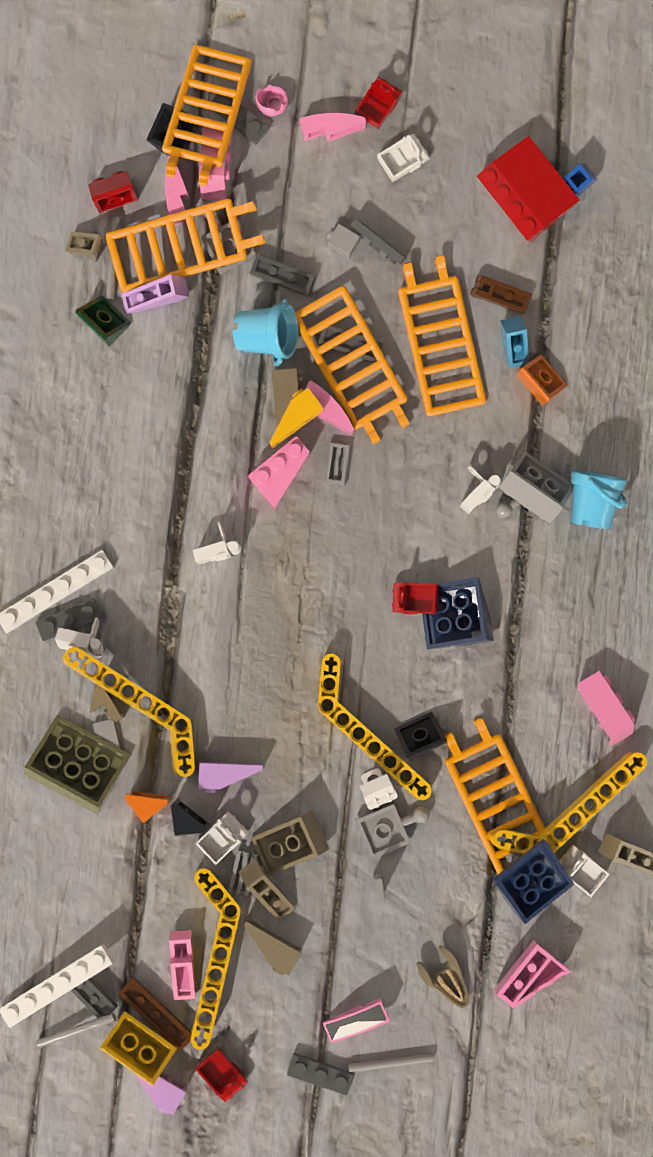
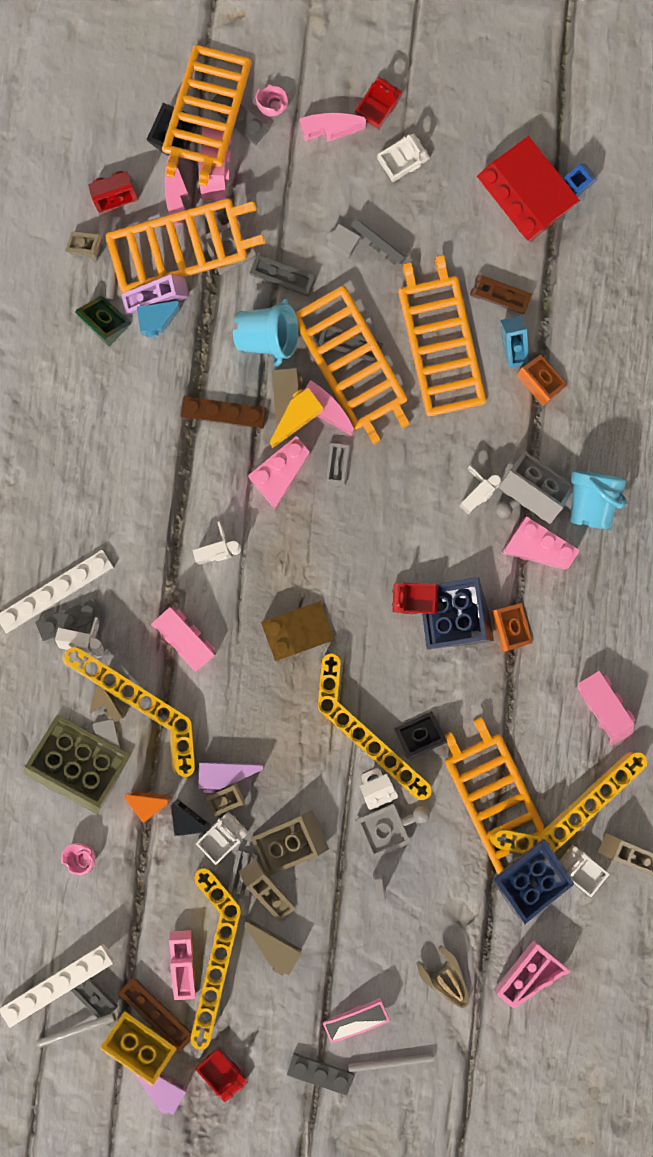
none -> bright pink hair [61,842,95,875]
none -> dark azure slope [137,301,181,338]
none -> bright pink wedge [151,607,216,672]
none -> reddish brown plate [181,396,266,429]
none -> dark tan slope [206,783,245,817]
none -> pearl gold slope [261,601,335,662]
none -> orange slope [490,603,533,652]
none -> bright pink wedge [501,516,580,570]

